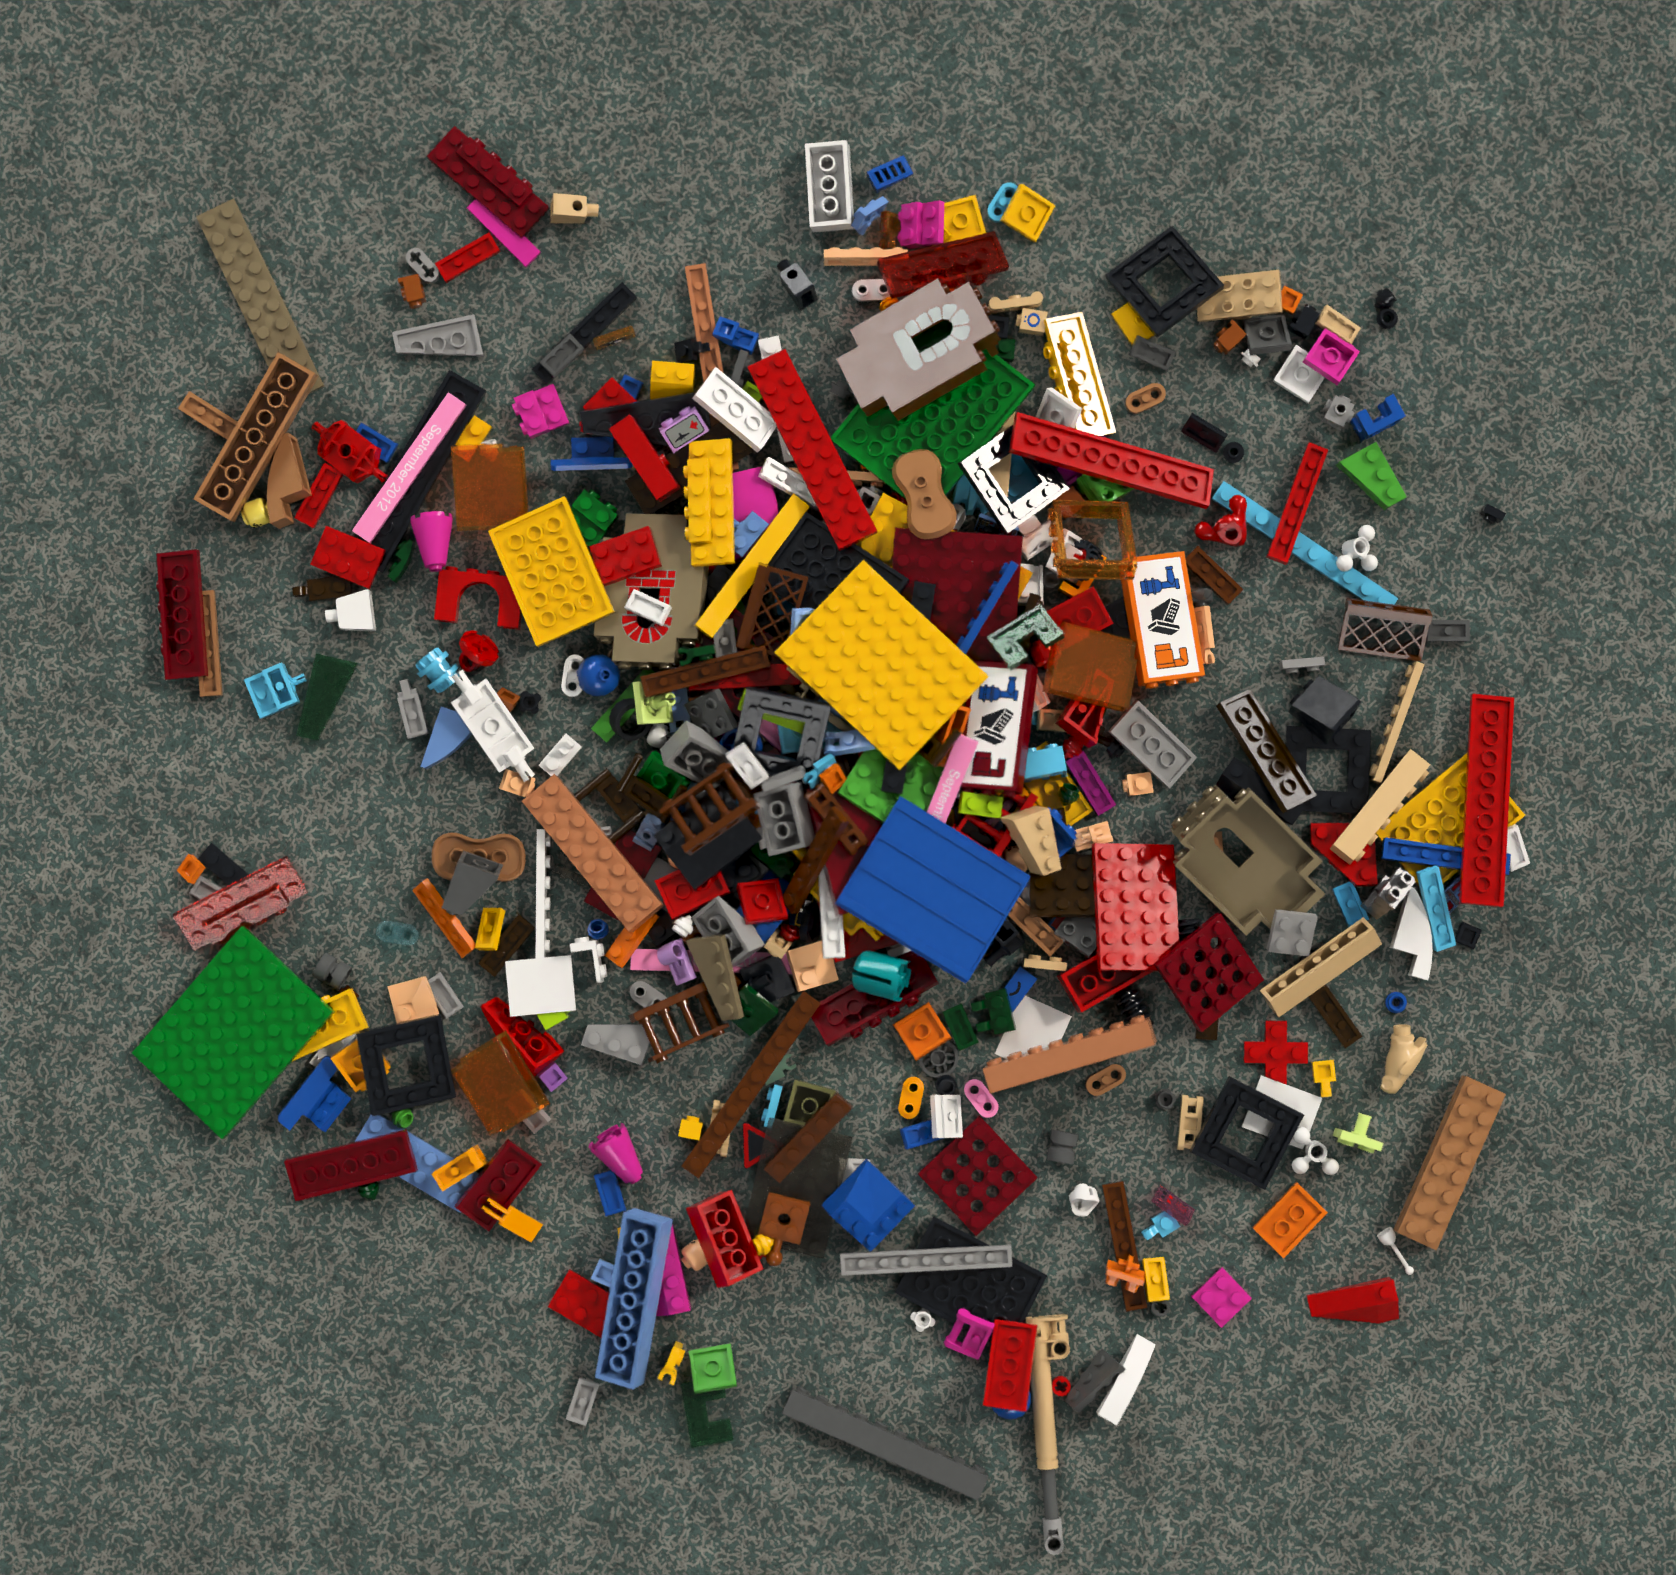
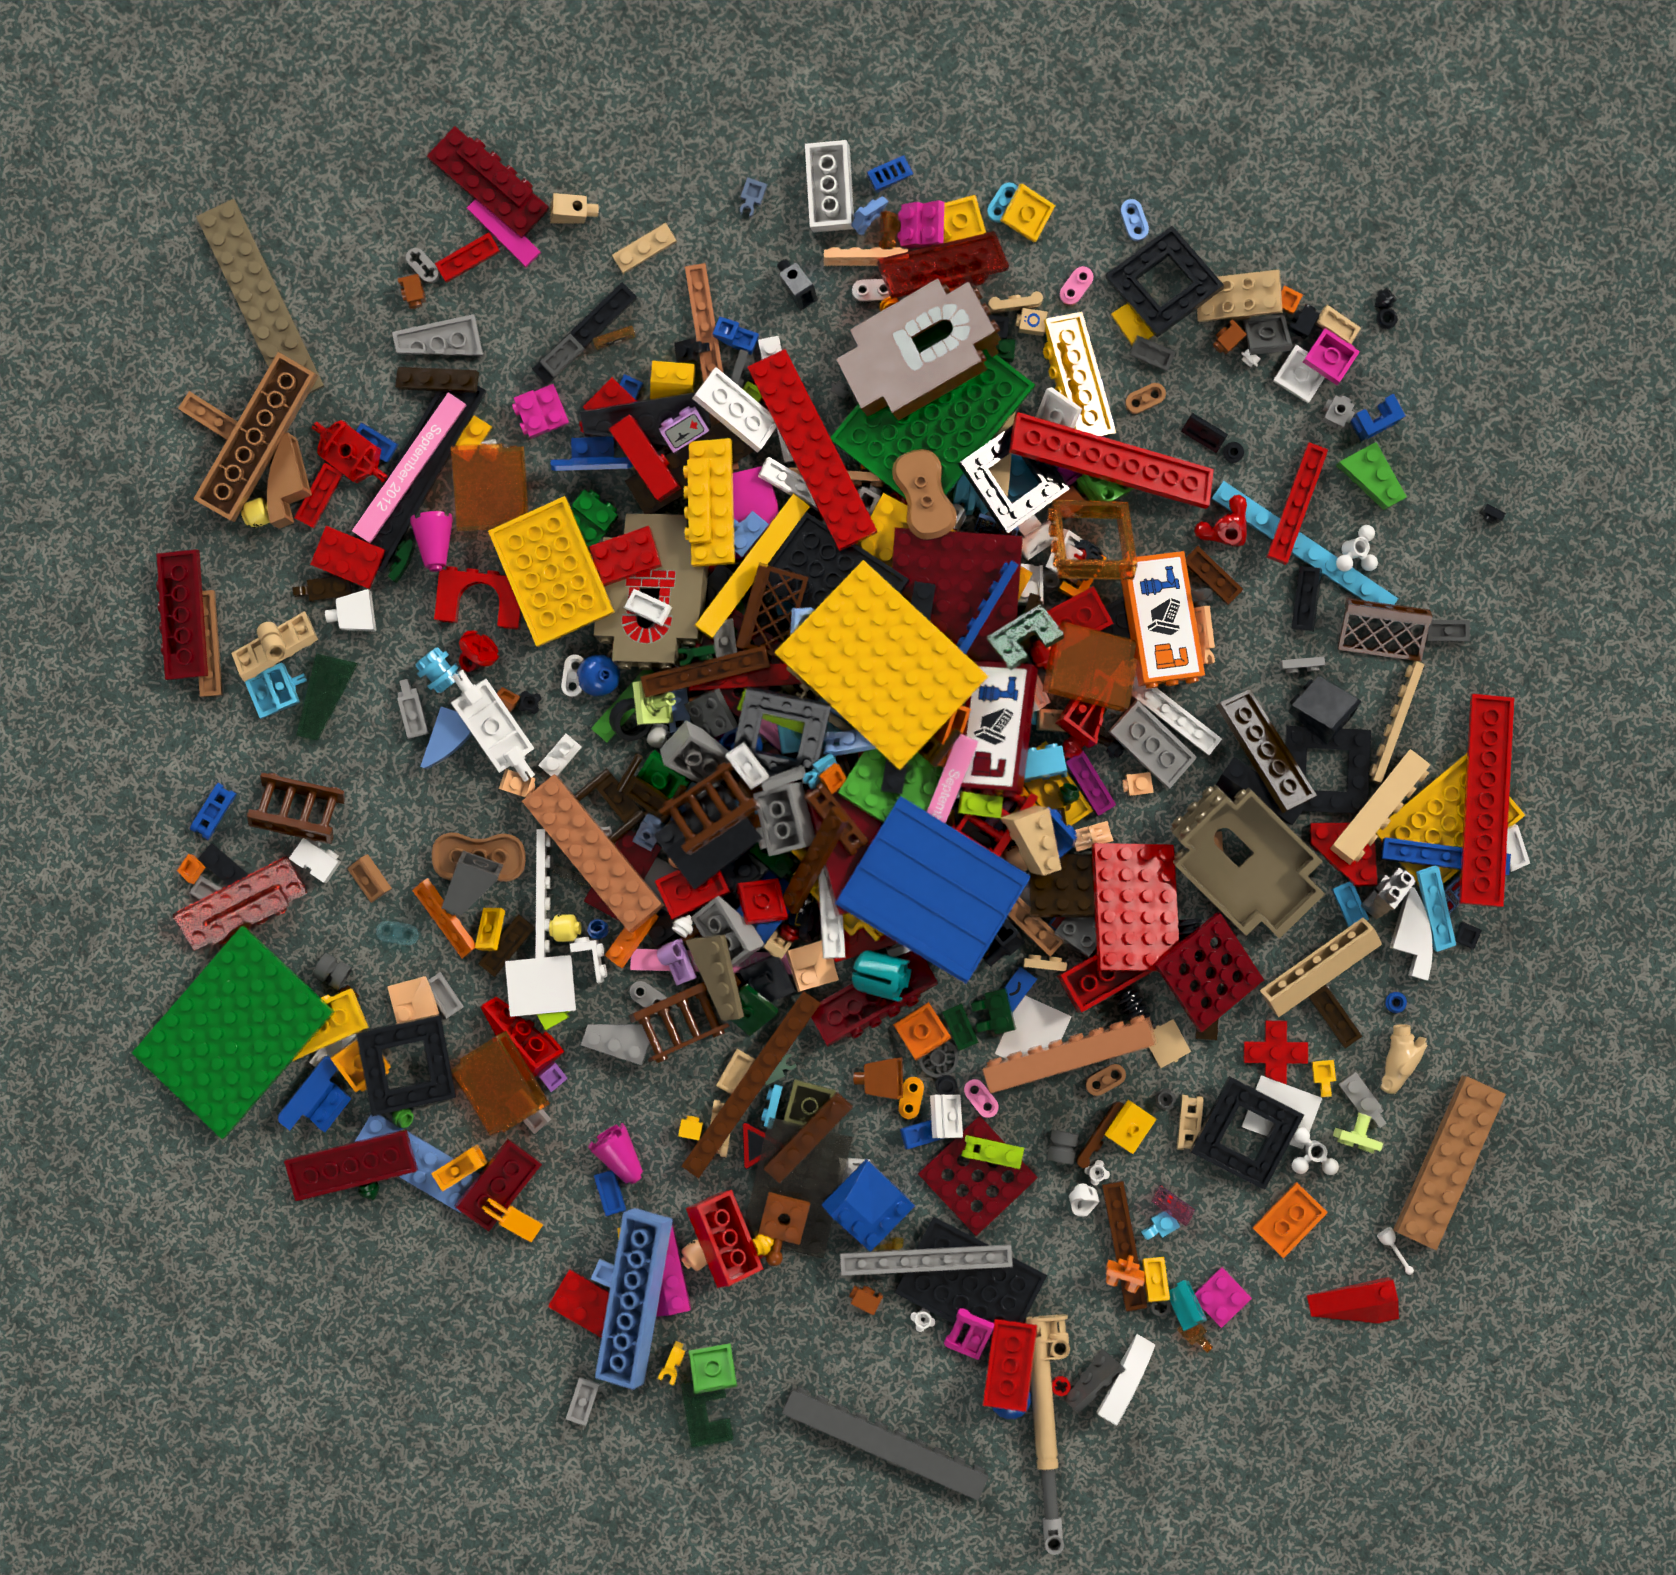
light grey plate [1266,909,1318,956] -> none
none -> blue plate [190,783,237,840]
none -> tan plate [231,611,318,682]
none -> reddish brown fence [247,773,345,844]
none -> white brick [289,838,341,883]
none -> medium nougat slope [347,854,392,903]
none -> dark brown plate [395,367,479,393]
none -> light yellow head [549,914,582,942]
none -> tan plate [612,223,677,274]
none -> tan plate [716,1049,755,1094]
none -> sand blue plate [740,177,767,218]
none -> dark orange brick [849,1285,883,1315]
none -> dark orange torso [853,1057,903,1099]
none -> clear yellow hand [874,1237,904,1251]
none -> lime plate [961,1135,1024,1169]
none -> bright pink plate [1060,267,1093,305]
none -> reddish brown plate [1076,1101,1124,1168]
none -> white plate [1084,1160,1110,1185]
none -> yellow plate [1104,1100,1157,1154]
none -> white plate [1109,661,1222,756]
none -> light blue plate [1120,199,1149,241]
none -> tan piece [1149,1019,1191,1068]
none -> teal panel [1169,1280,1207,1331]
none -> clear orange plate [1177,1324,1213,1353]
none -> black plate [1291,566,1322,632]
none -> light grey hinge [1338,1072,1386,1128]

